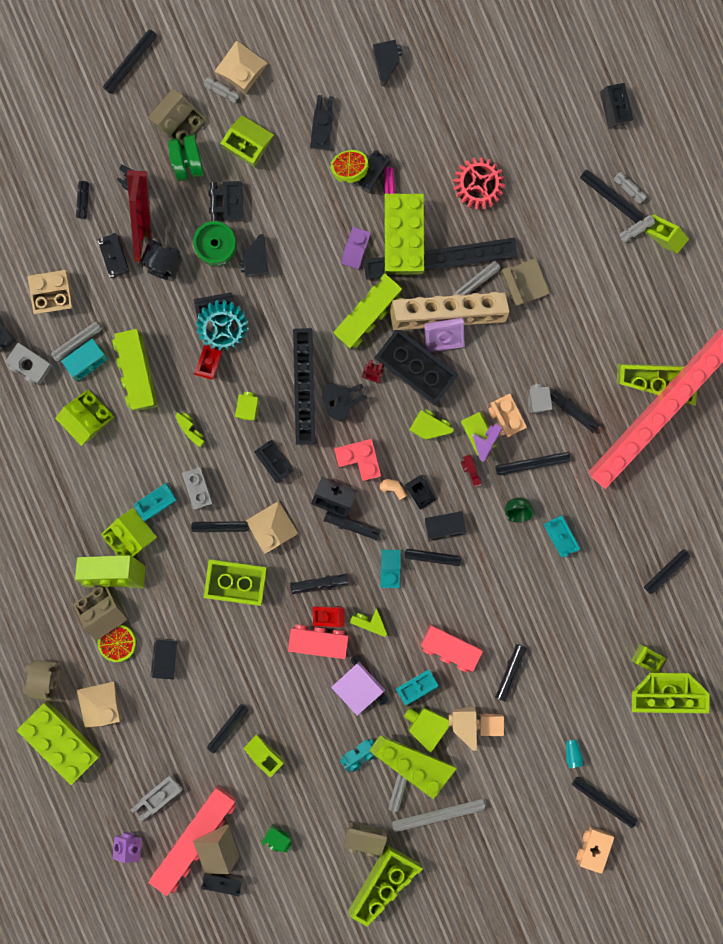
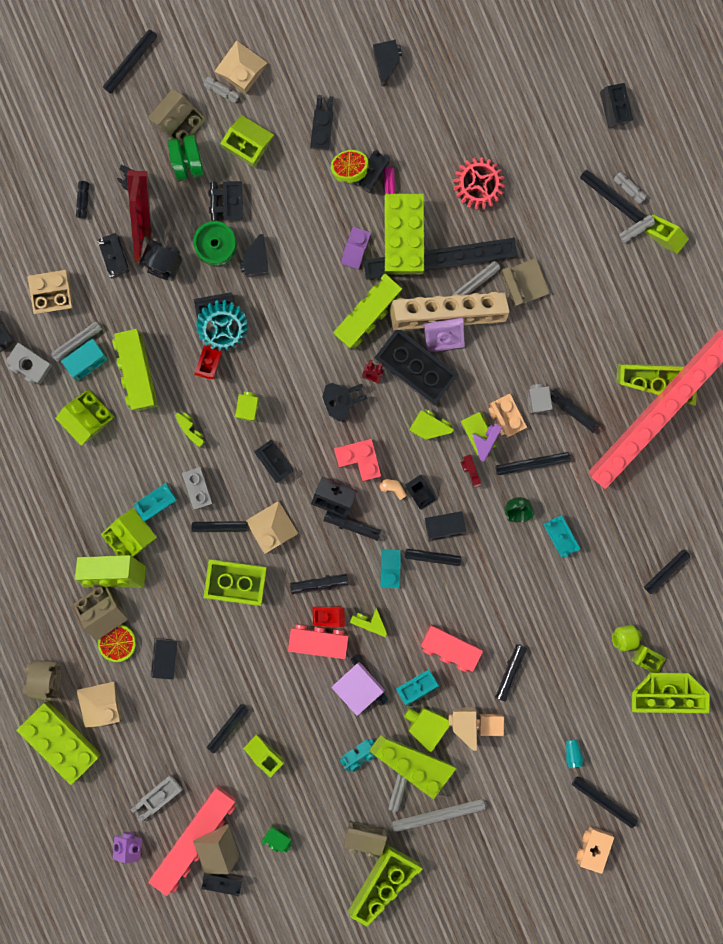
black brick [293,328,316,445] -> none
none -> lime head [612,625,642,652]

